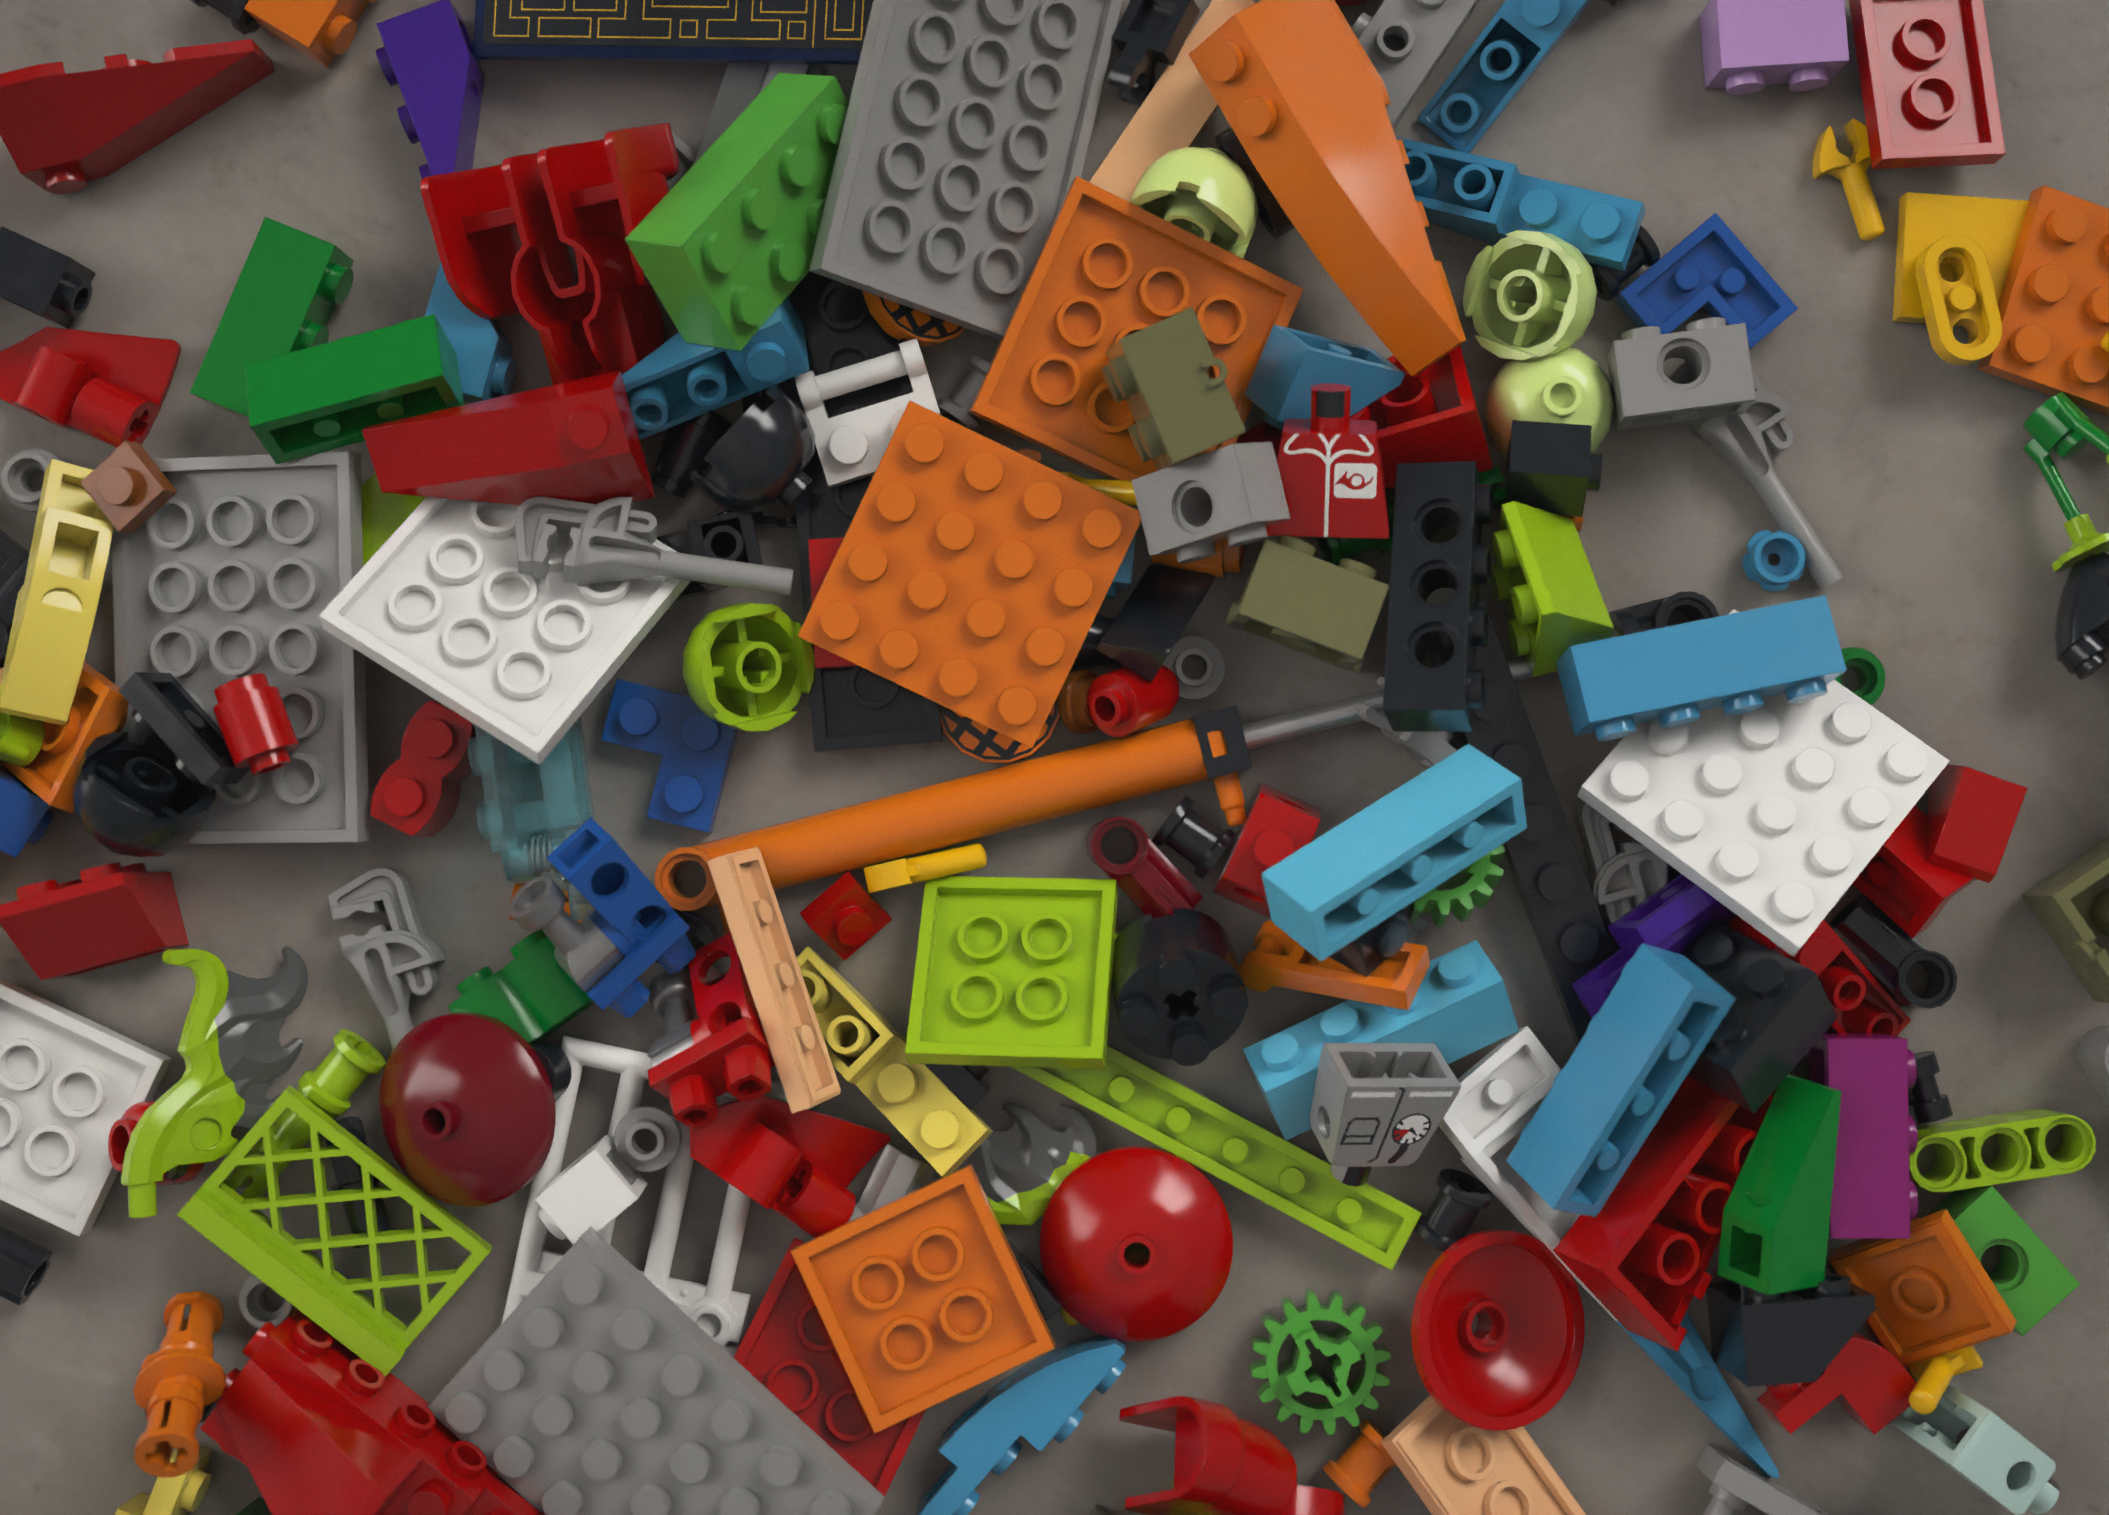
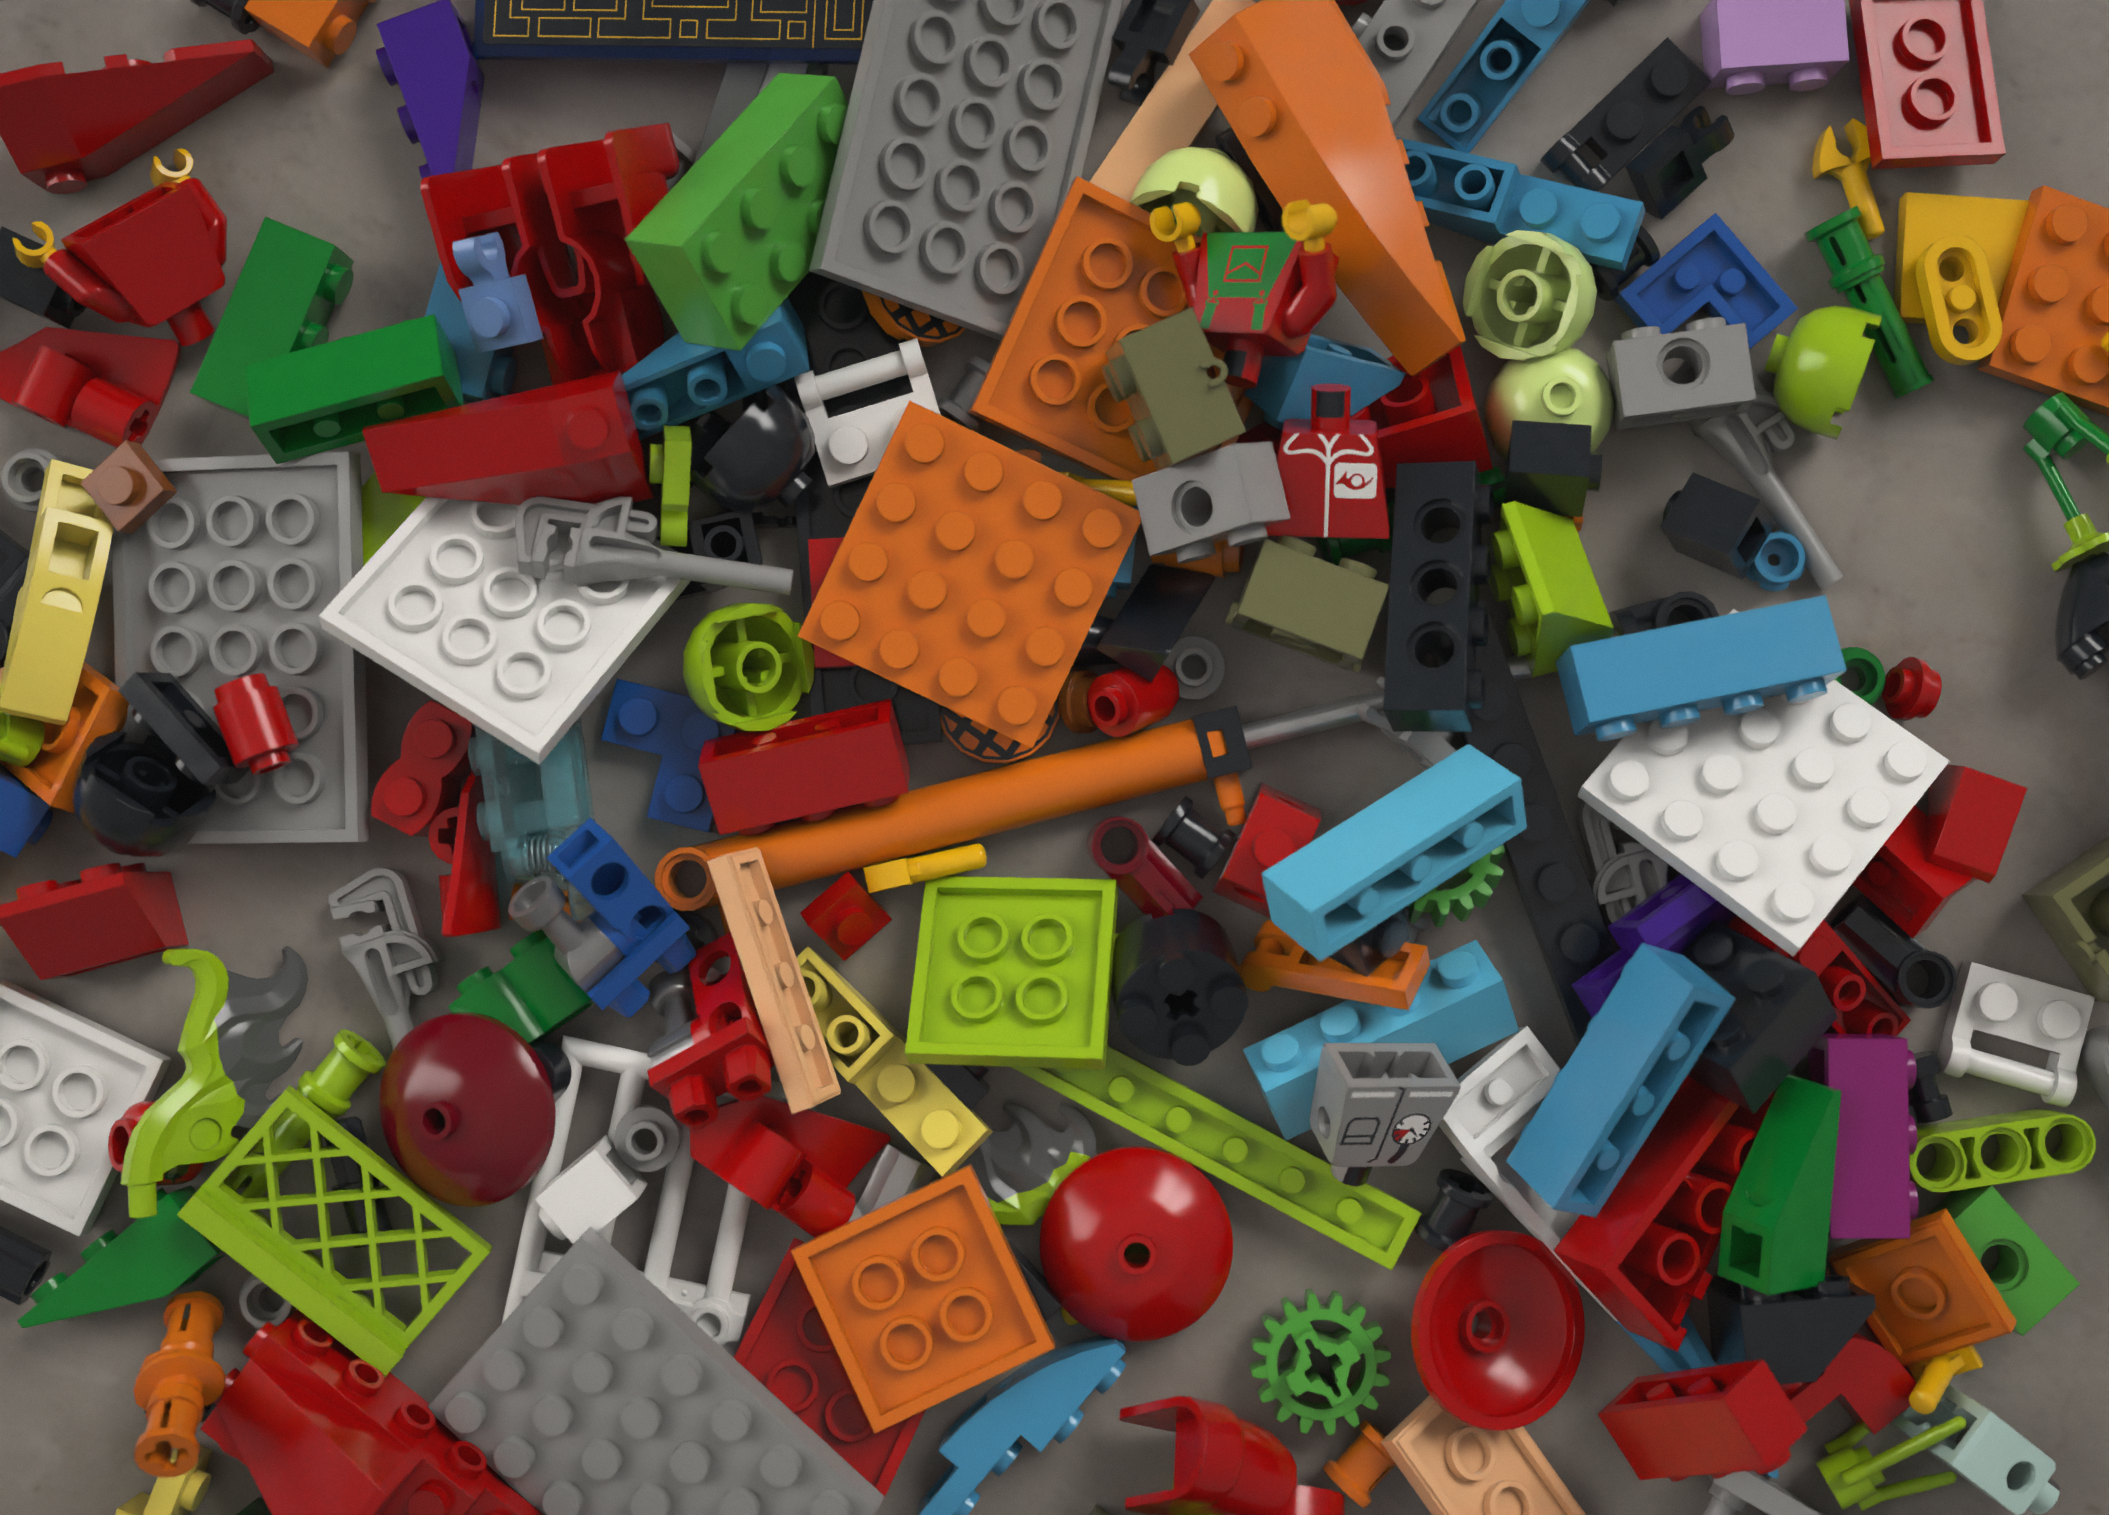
none -> red torso [13,148,228,346]
none -> green slope [17,1185,226,1328]
none -> red panel [428,750,501,937]
none -> medium blue plate [452,232,543,354]
none -> lime plate [649,425,692,547]
none -> red brick [698,698,910,835]
none -> torso [1150,199,1340,388]
none -> black plate [1540,37,1712,192]
none -> red brick [1598,1359,1808,1482]
none -> black plate [1625,105,1735,220]
none -> black brick [1660,473,1775,579]
none -> lime cylinder [1764,305,1882,440]
none -> green pin [1804,206,1934,399]
none -> lime plant [1815,1378,1967,1512]
none -> red plate [1882,657,1942,721]
none -> white plate [1937,961,2095,1108]

